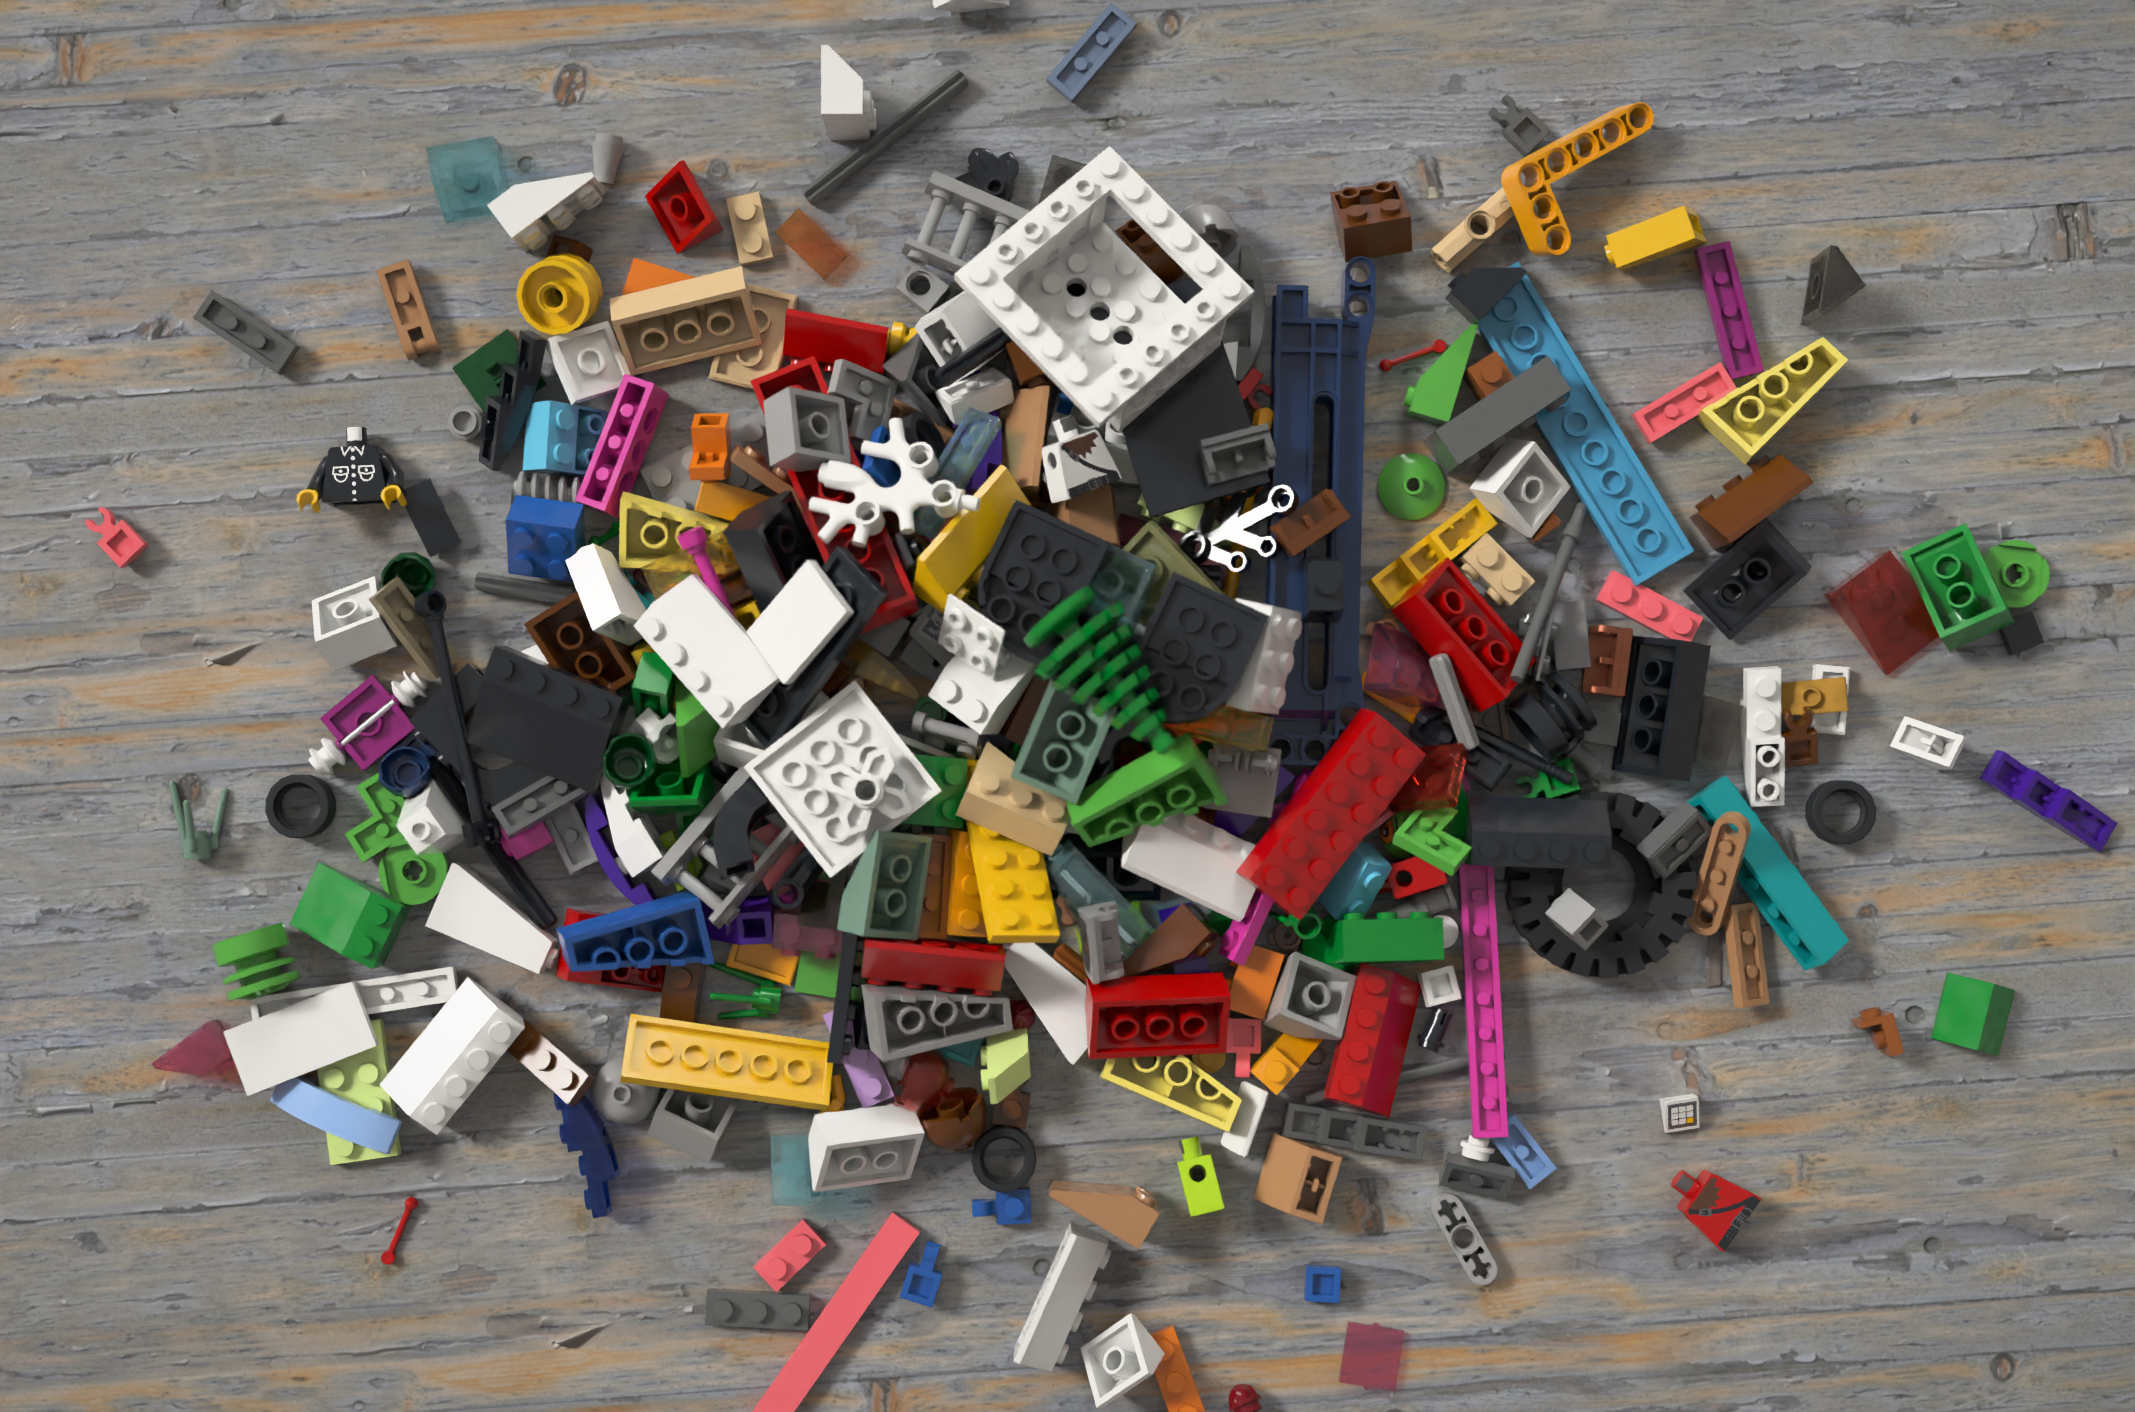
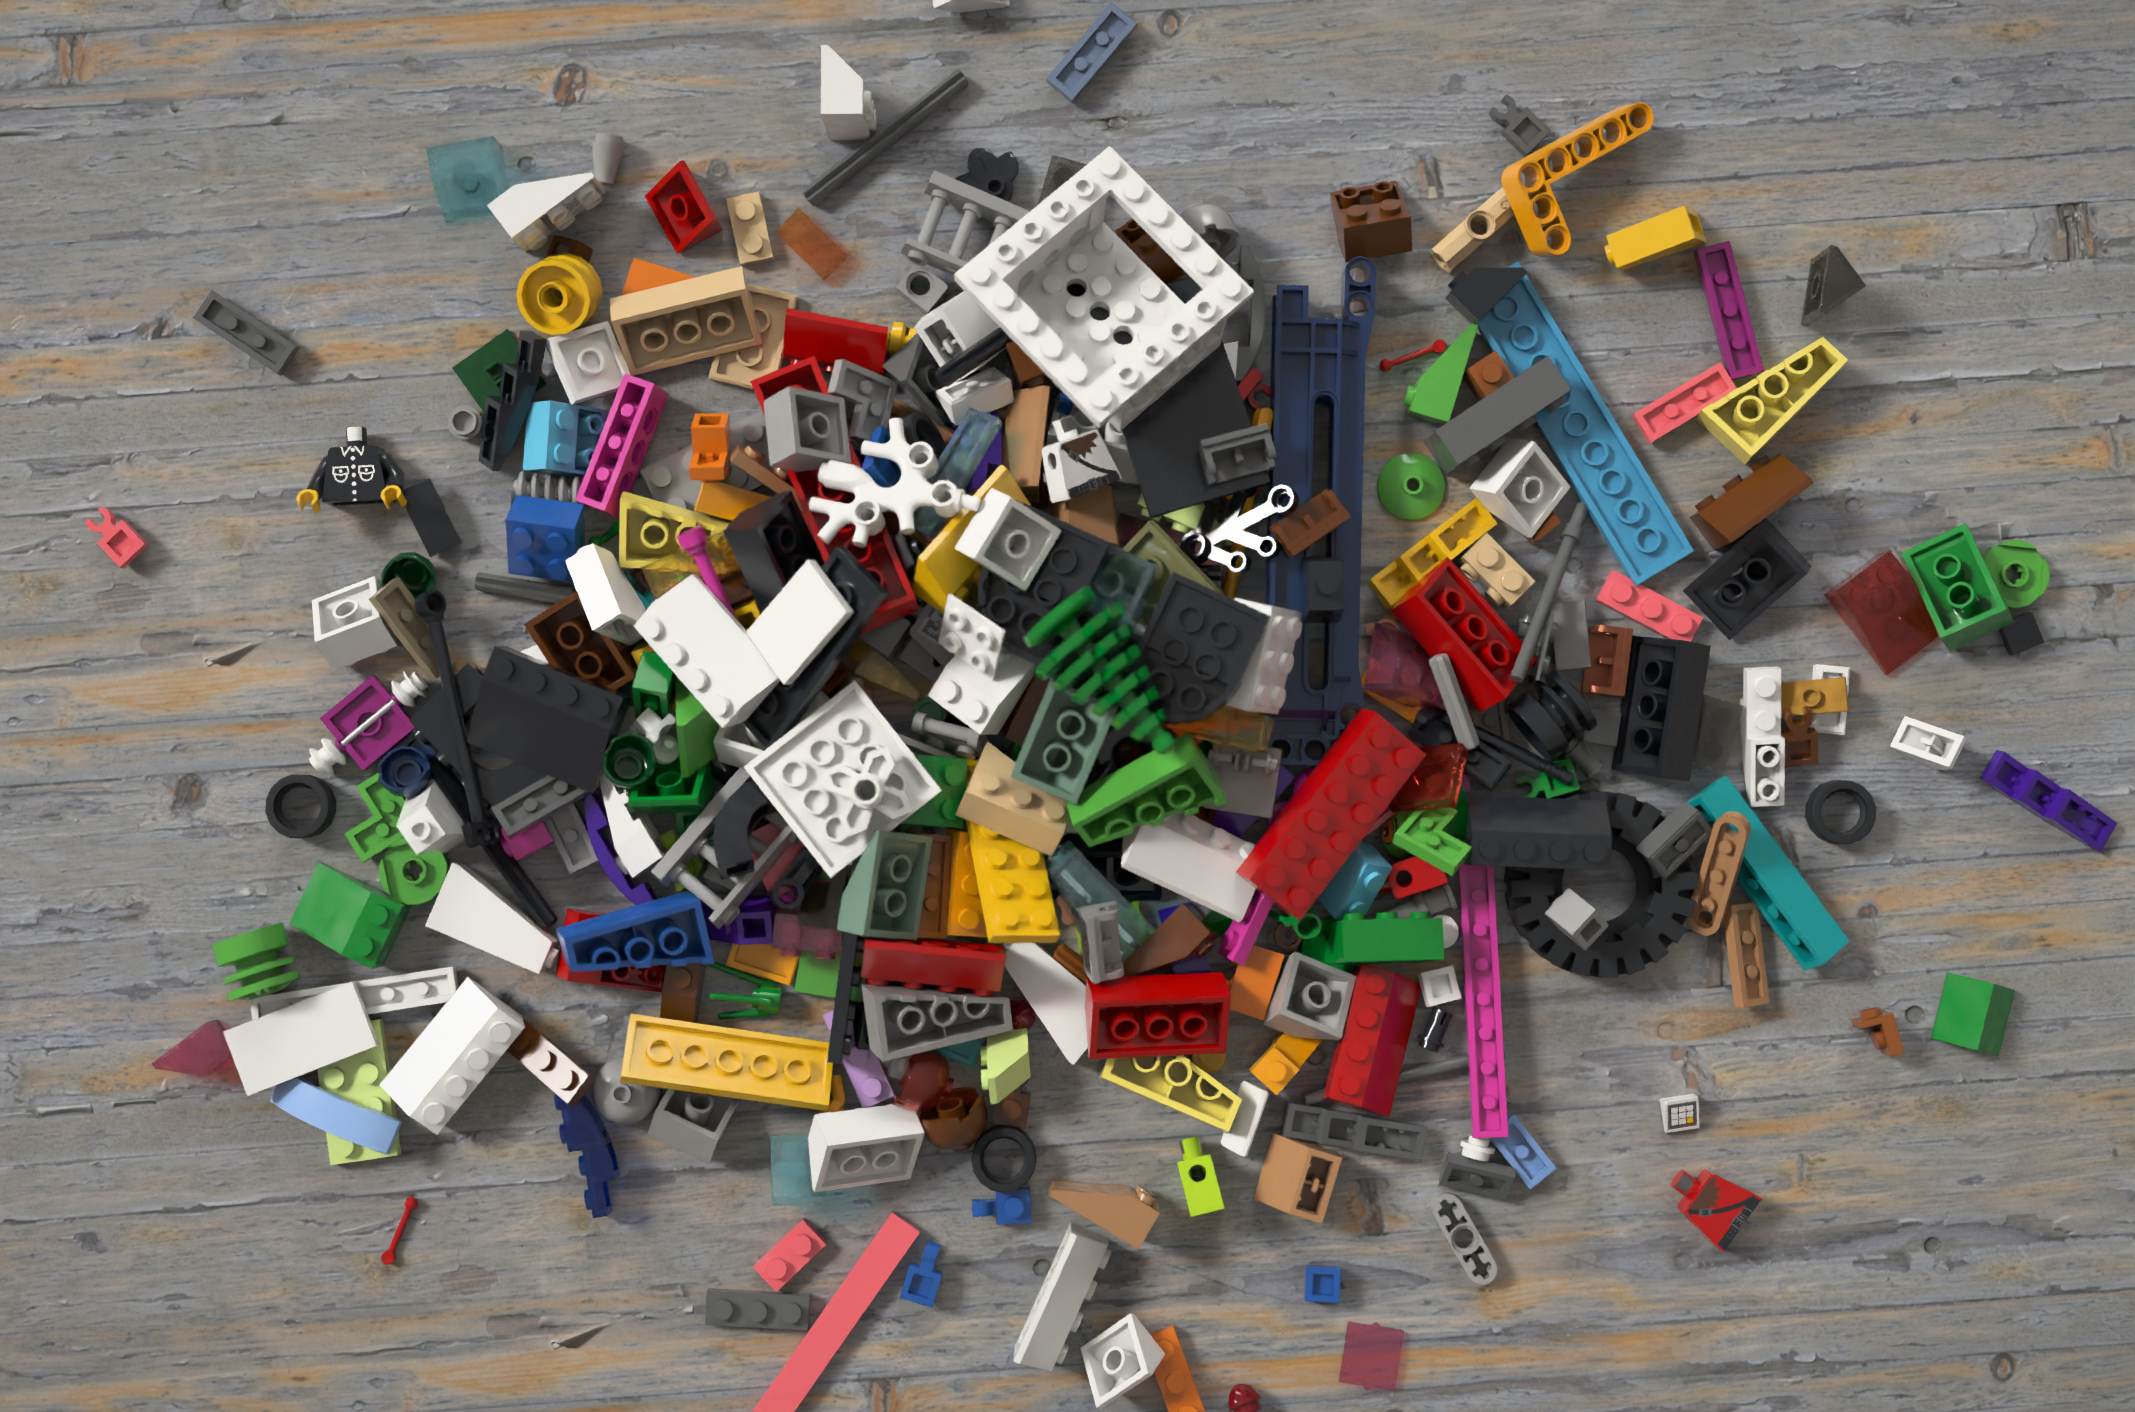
sand green plant [169,781,229,859] -> none
medium nougat plate [376,259,442,361] -> none
coral plate [1226,1018,1261,1078] -> none
none -> white slope [955,488,1062,591]

